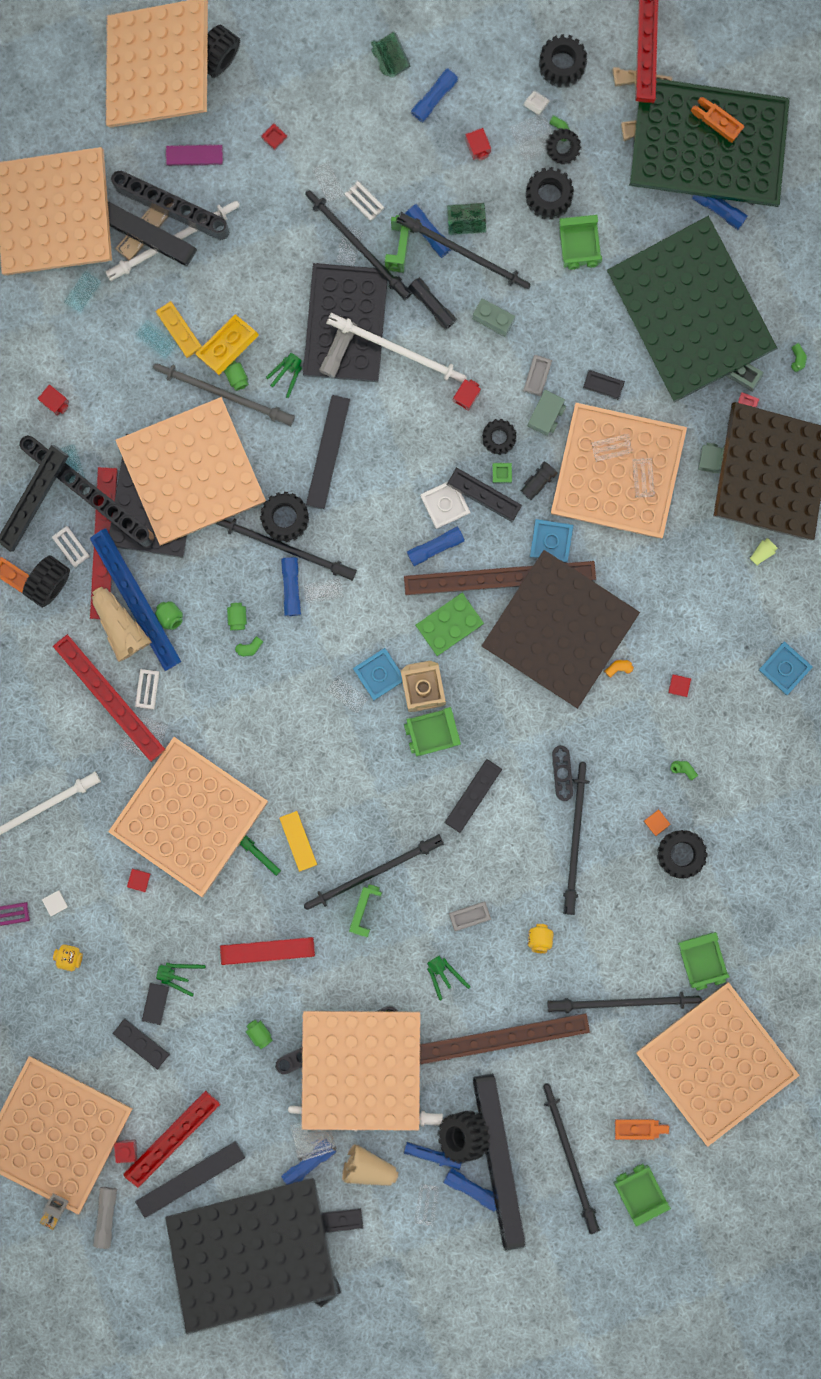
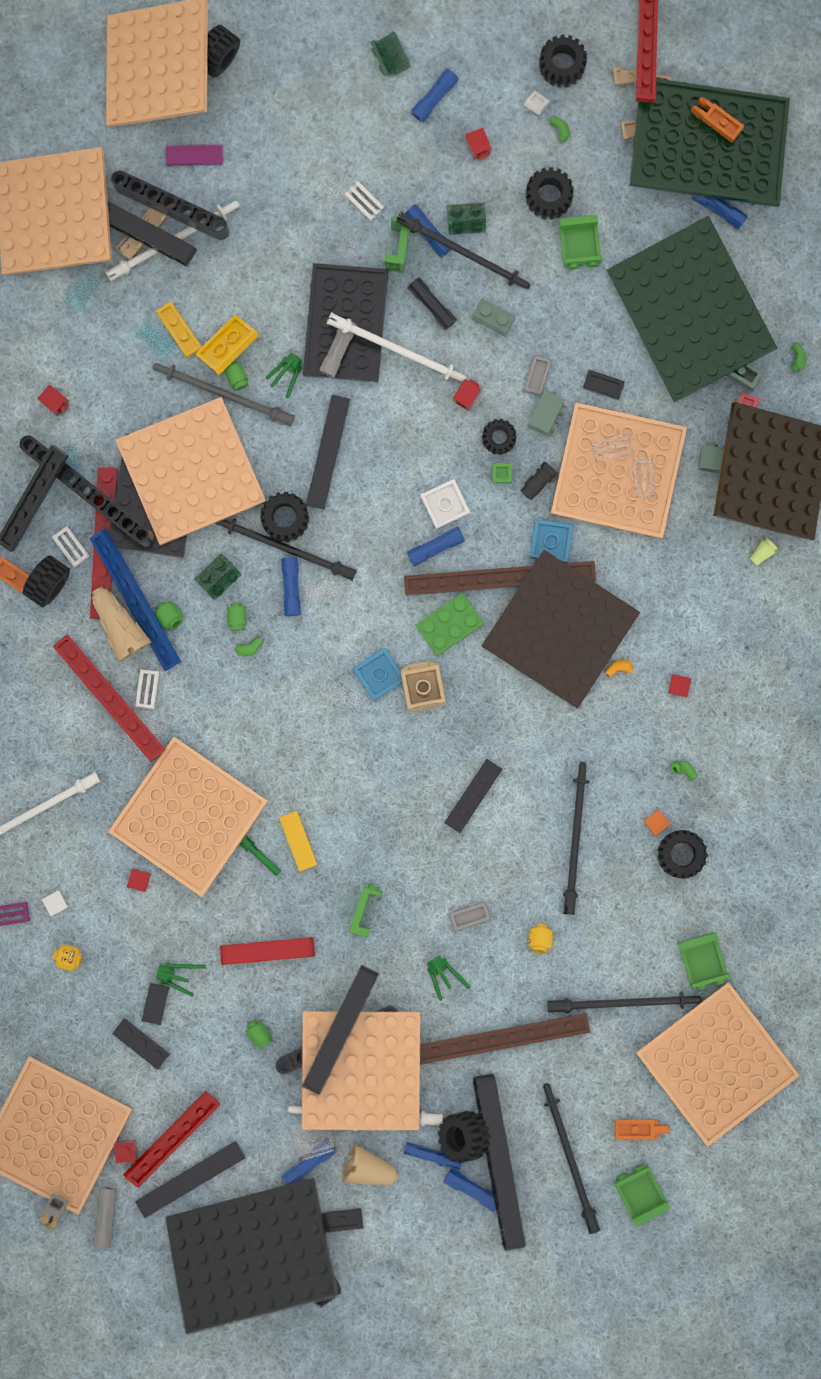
red tile [261,123,288,150] -> none
black bar [304,834,444,910] -> none
black bar [305,190,413,301] -> none
bright green panel [404,707,461,757] -> none
black tile [446,467,522,522] -> none
black tyre [545,128,582,165] -> none
black beam [552,745,573,801] -> none
dark azure tile [759,641,813,695] -> none
none -> clear green bracket [194,553,242,600]
none -> black beam [302,965,379,1095]

